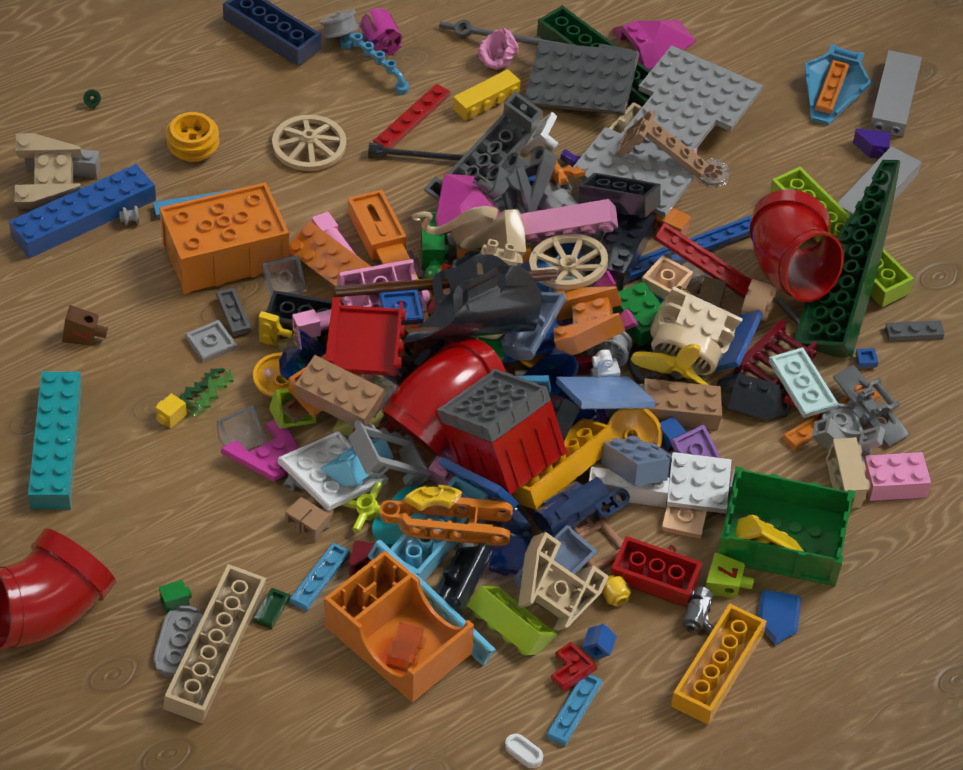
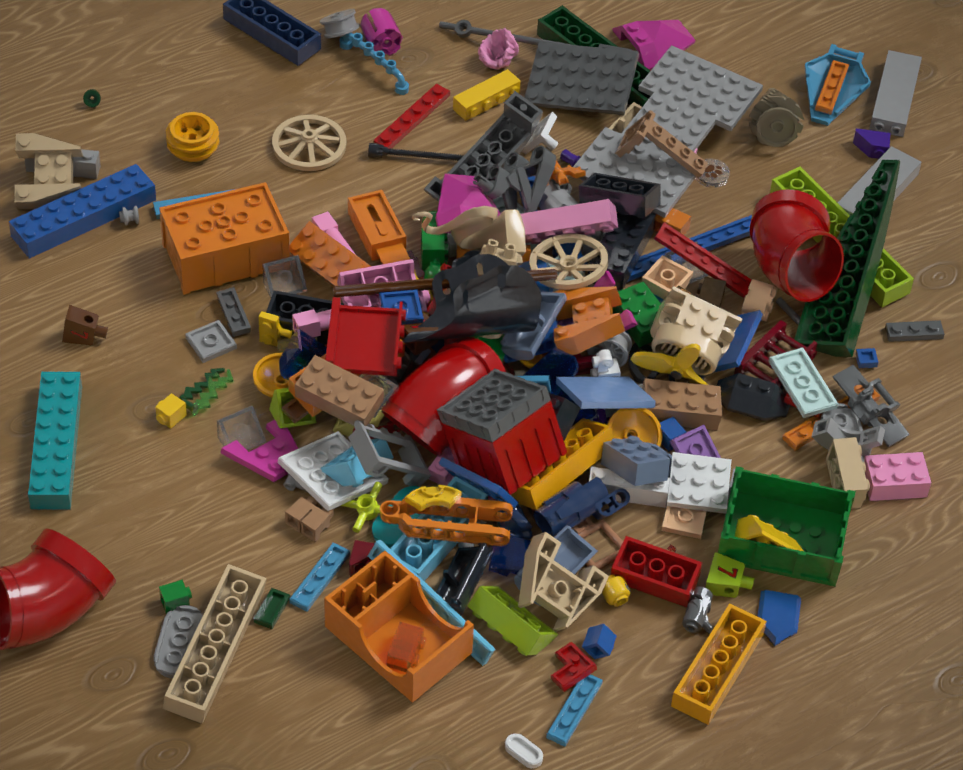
none -> dark tan plant [749,88,805,147]

